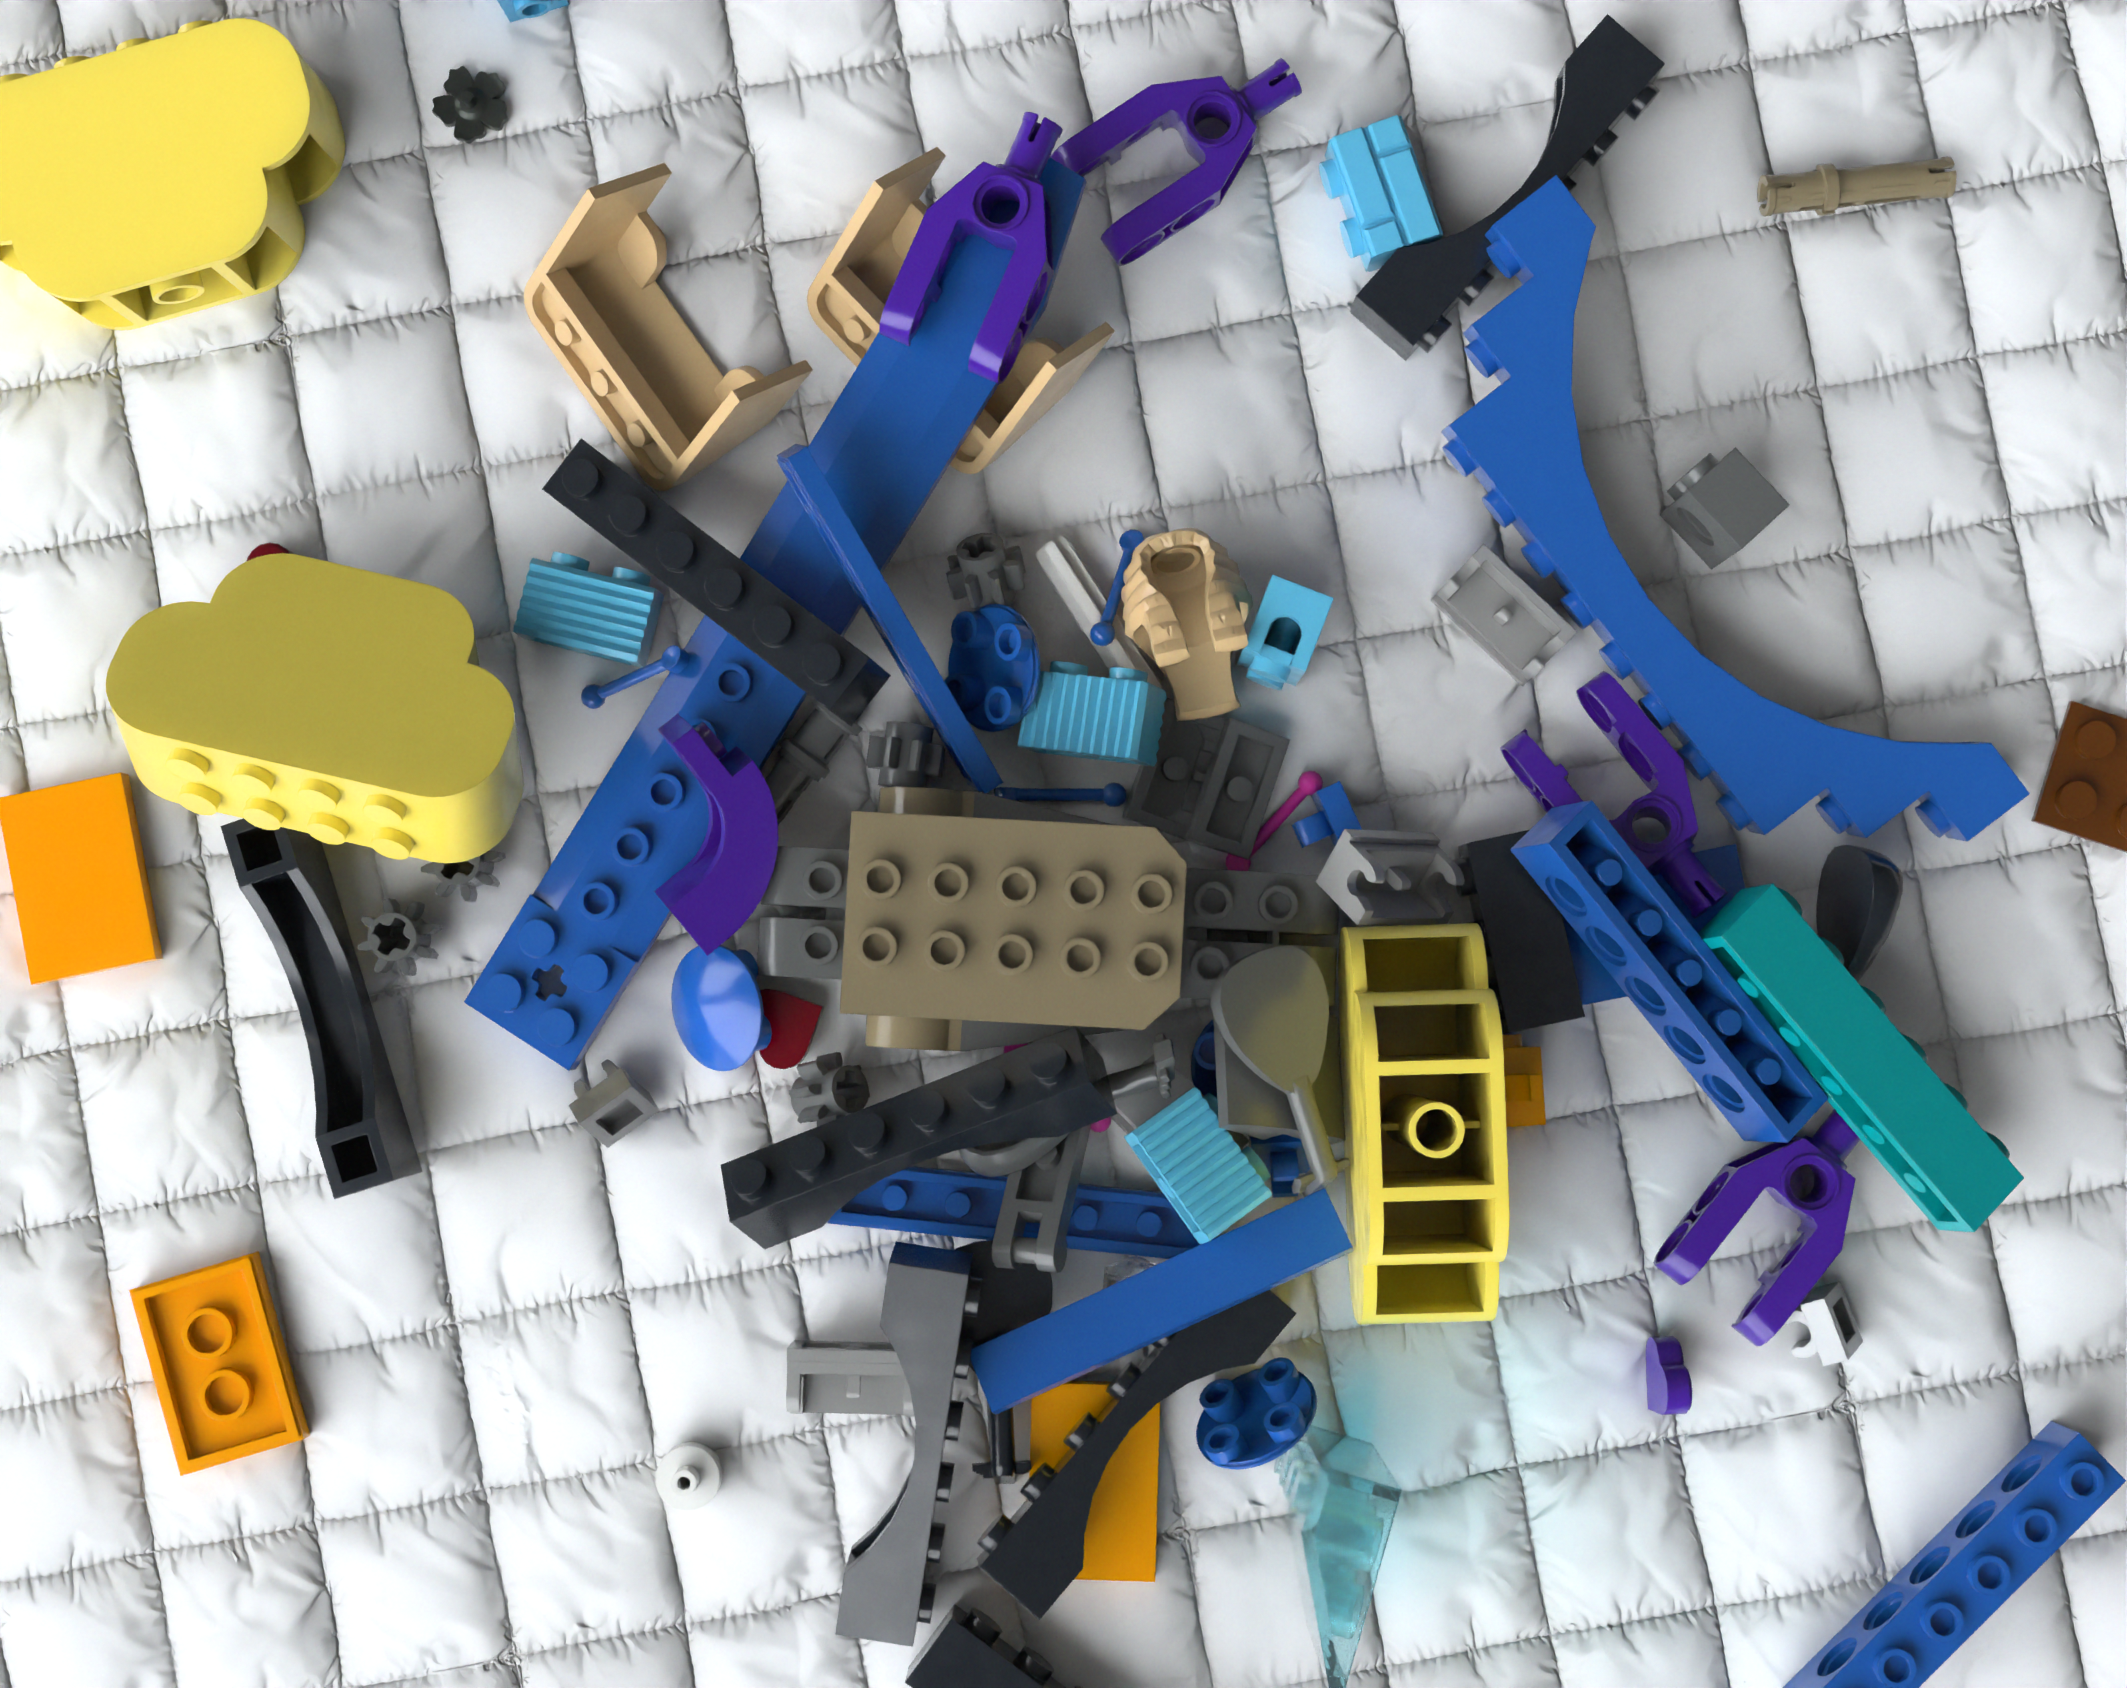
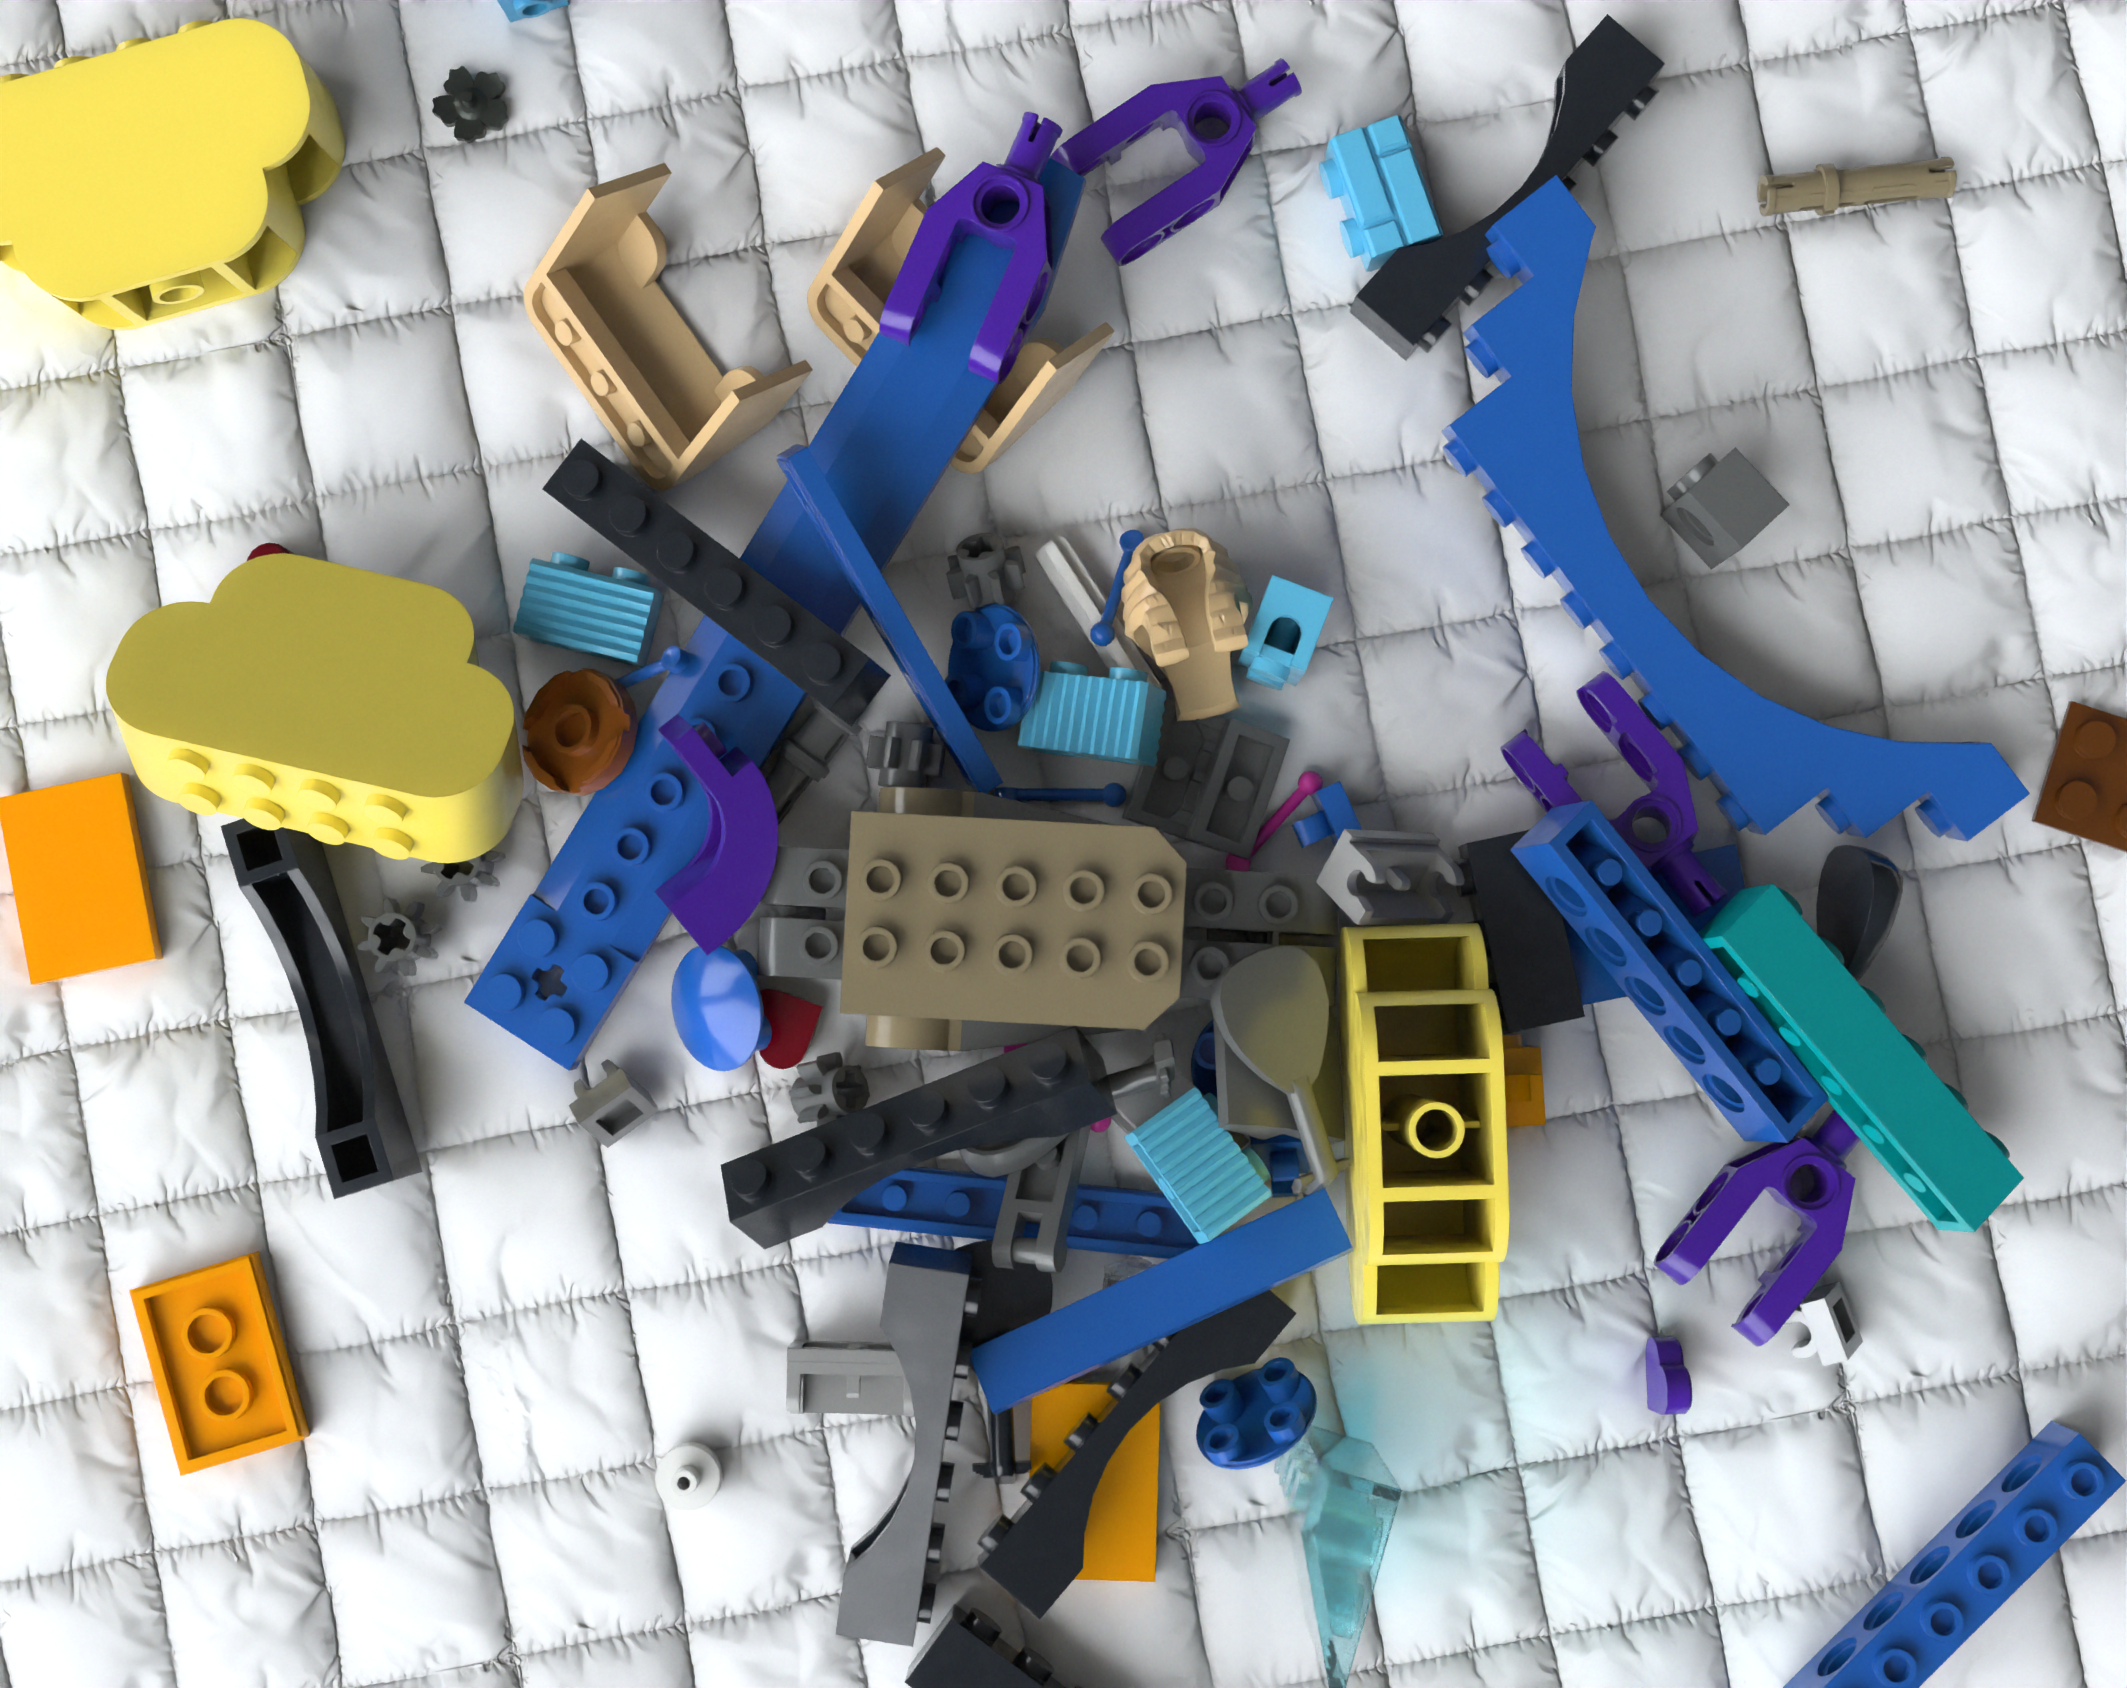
light grey hinge [1431,544,1577,686] -> none
none -> dark orange tile [522,668,638,796]

